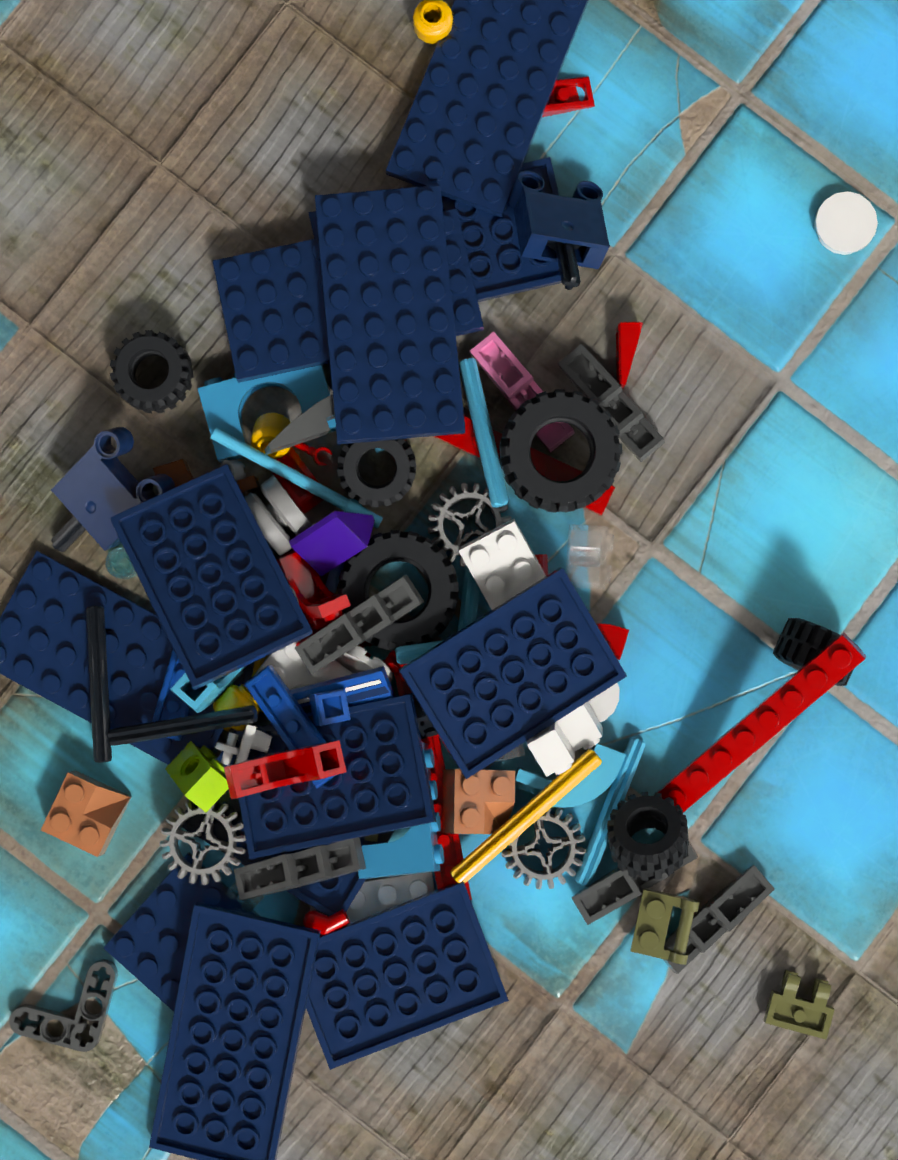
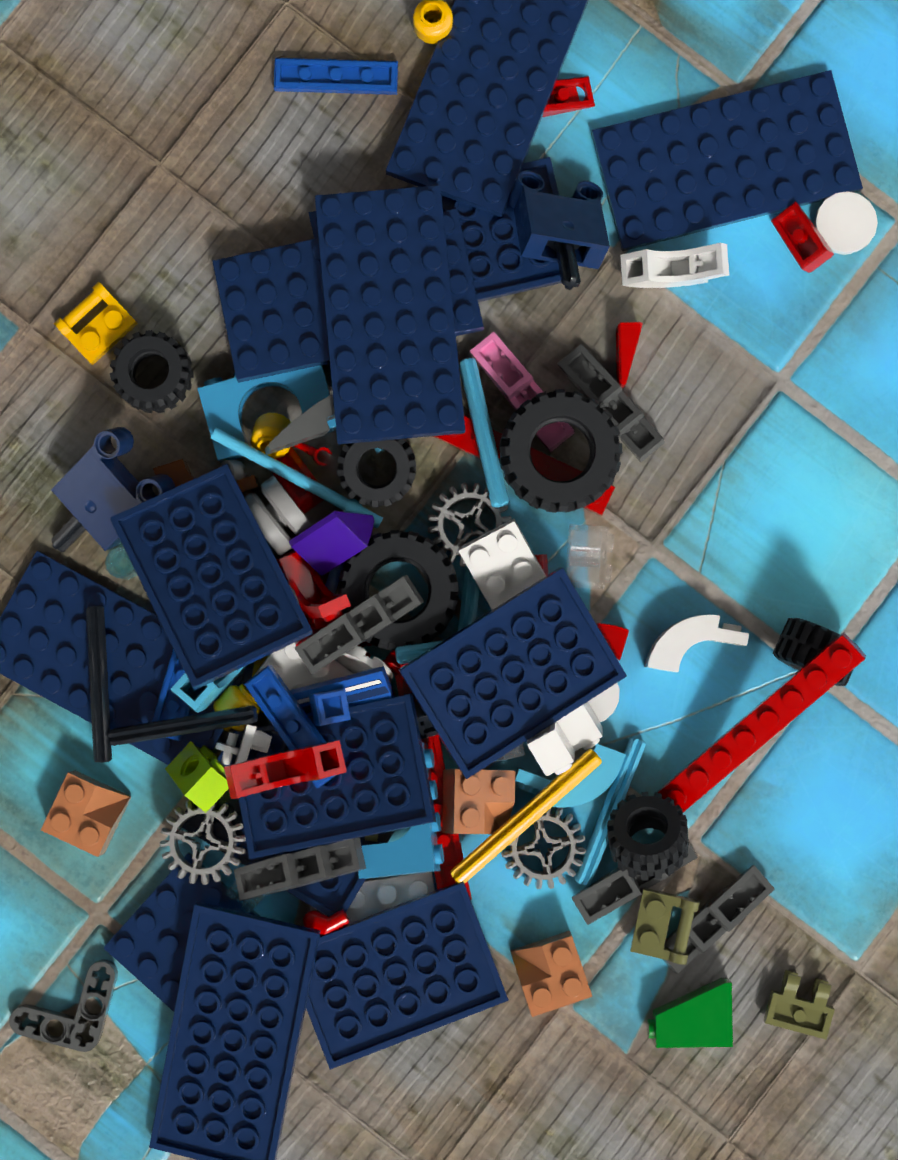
none -> yellow plate [53,282,138,365]
none -> blue tile [274,58,398,95]
none -> nougat slope [511,930,593,1017]
none -> dark blue plate [591,70,863,251]
none -> white arch [620,243,729,288]
none -> white arch [644,615,749,672]
none -> green slope [647,978,733,1048]
none -> red slope [771,201,834,273]

